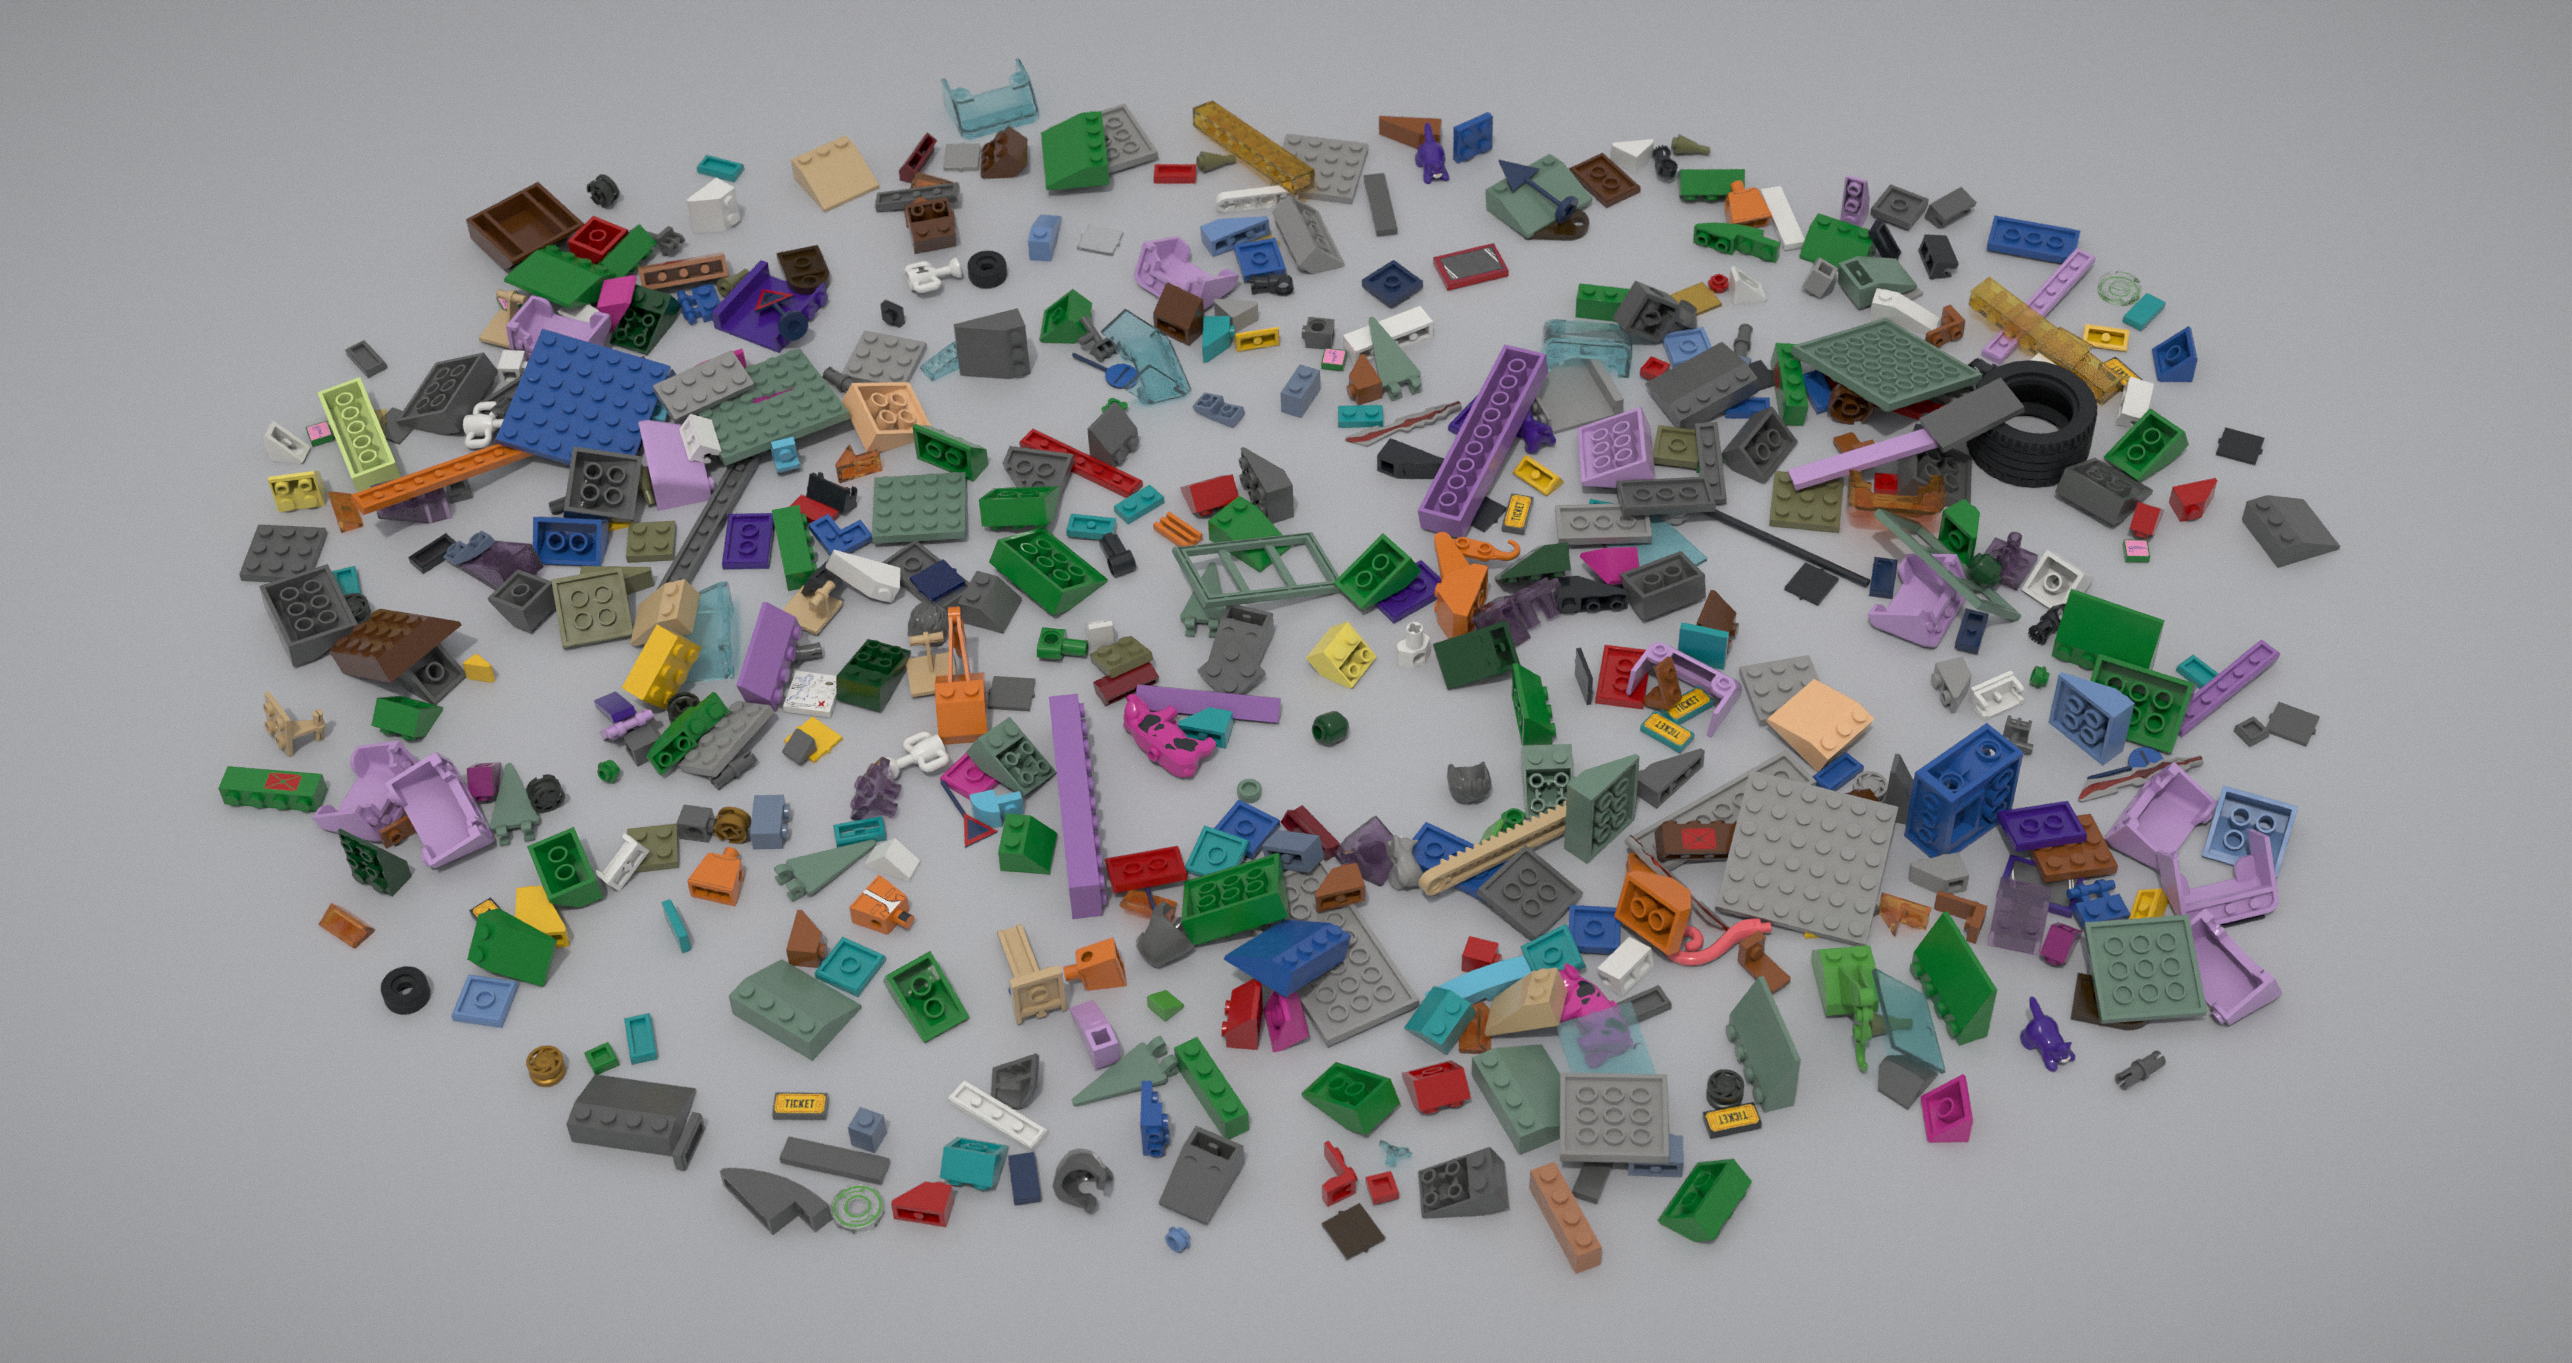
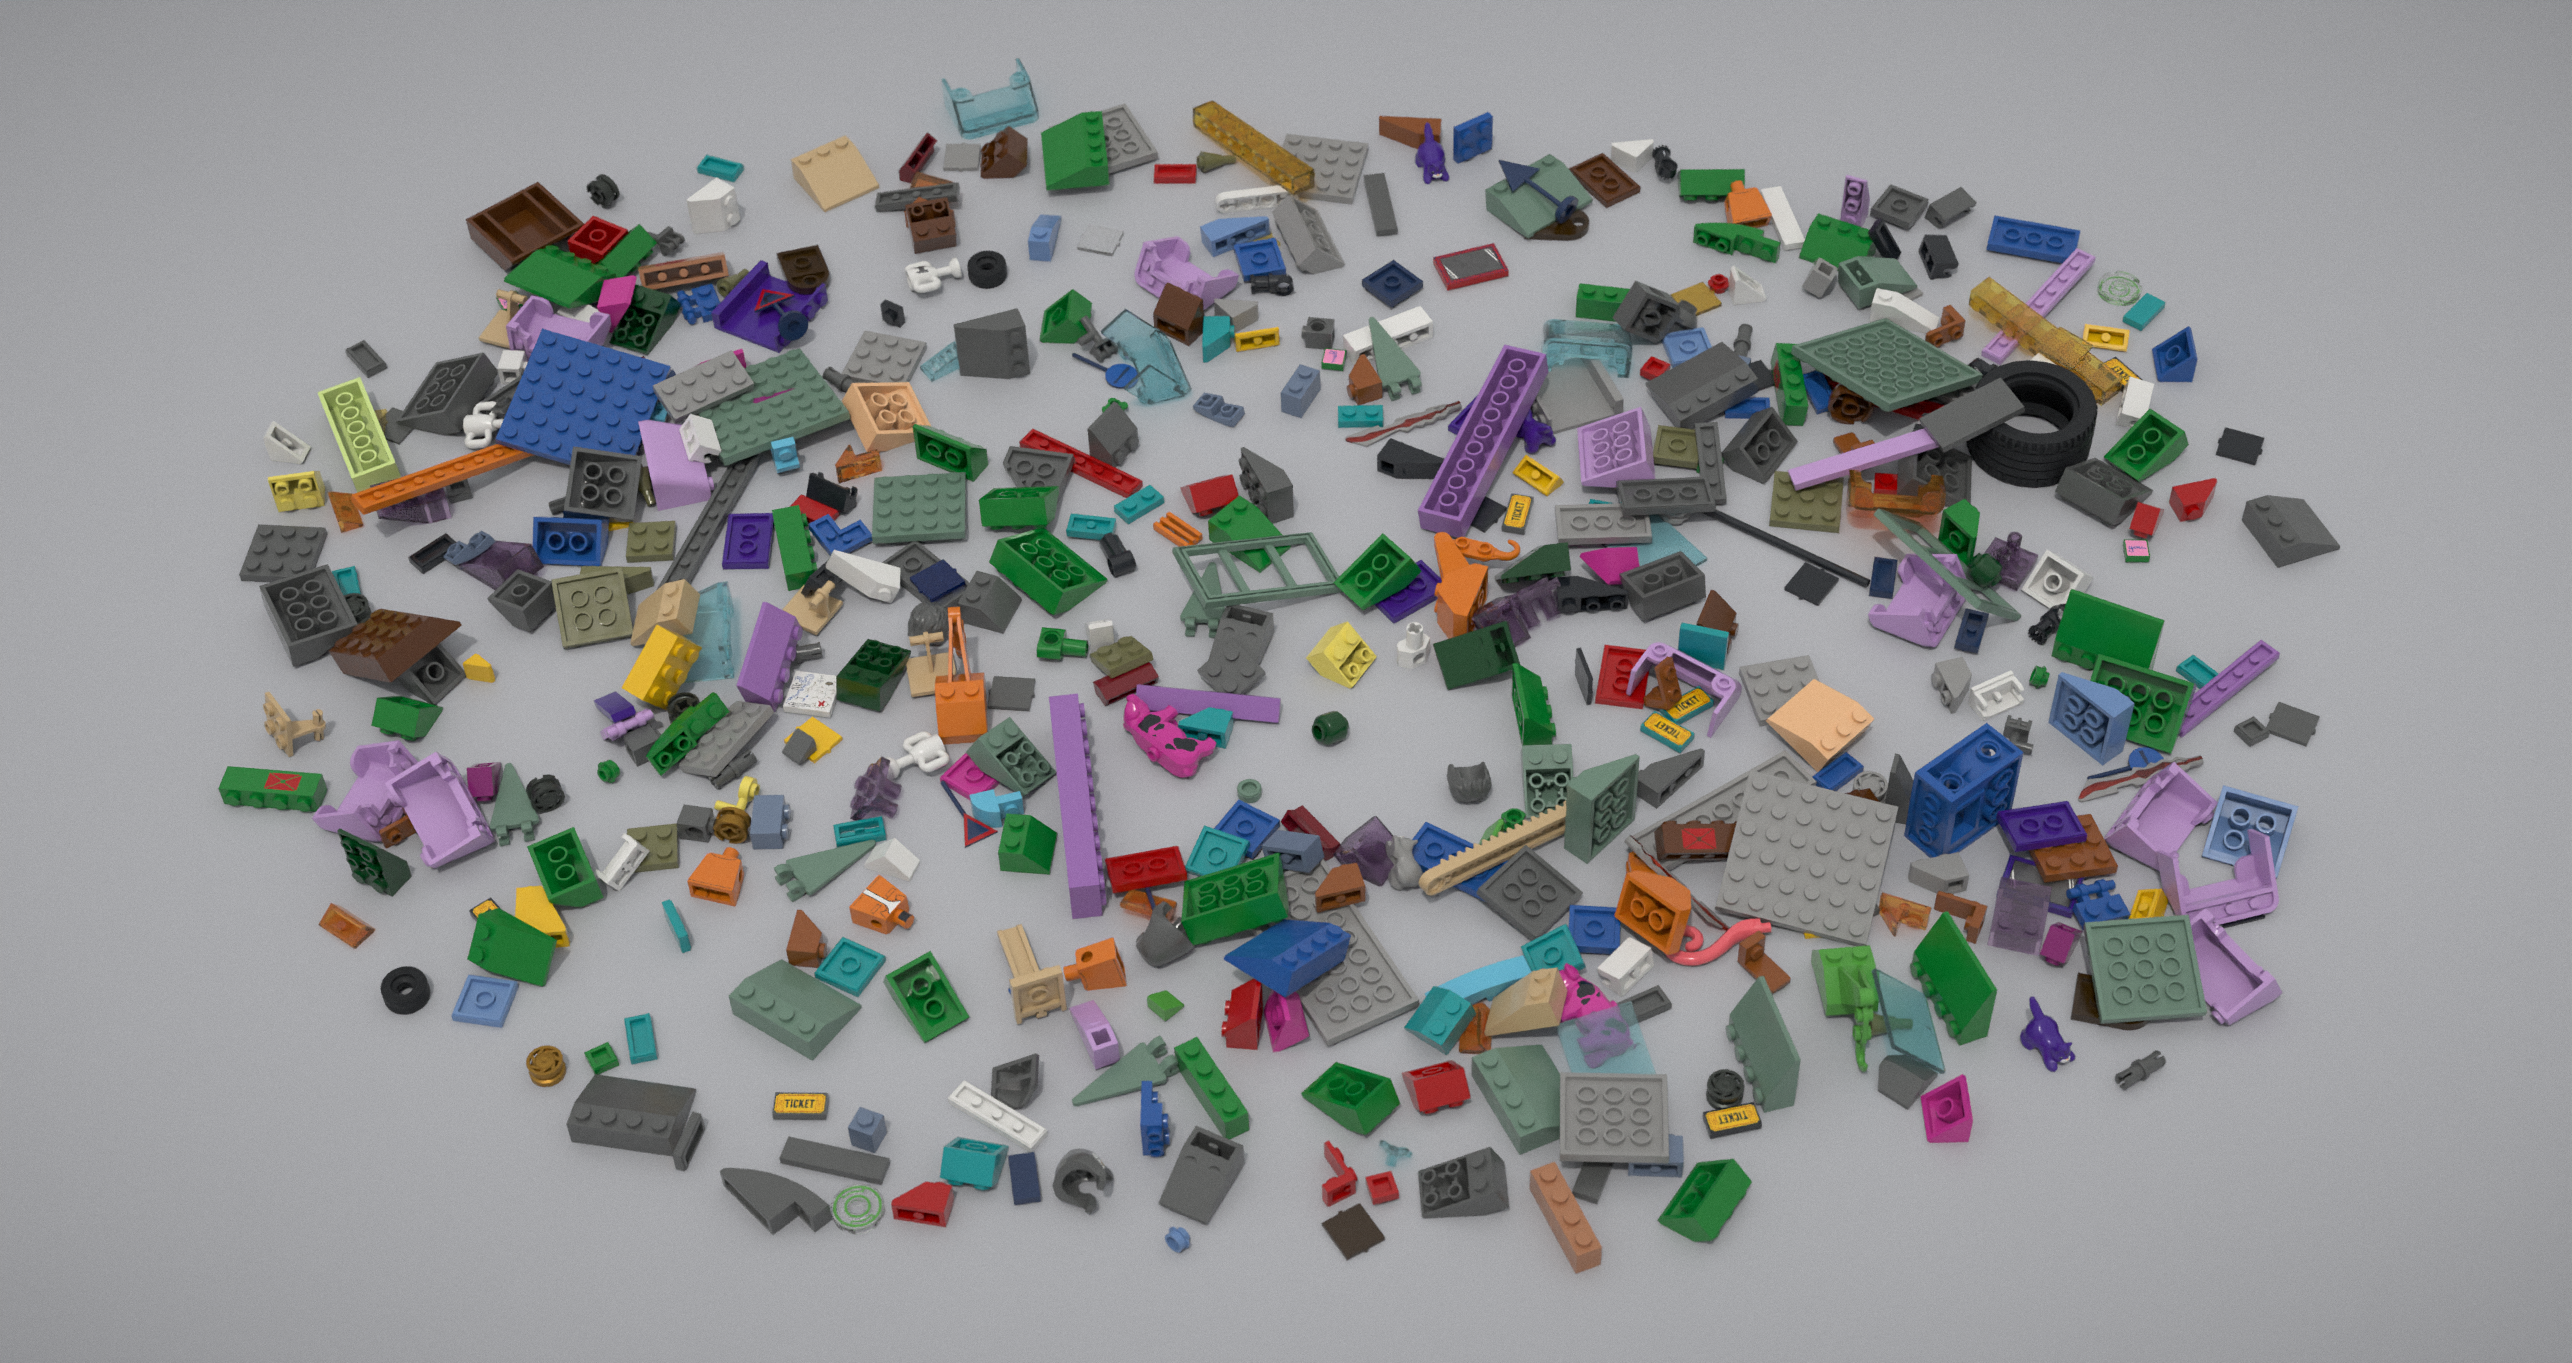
tile [305,421,334,447] -> none
red brick [1461,936,1502,972] -> none
olive cone [1671,134,1711,155] -> none
none -> light yellow plate [714,776,760,811]

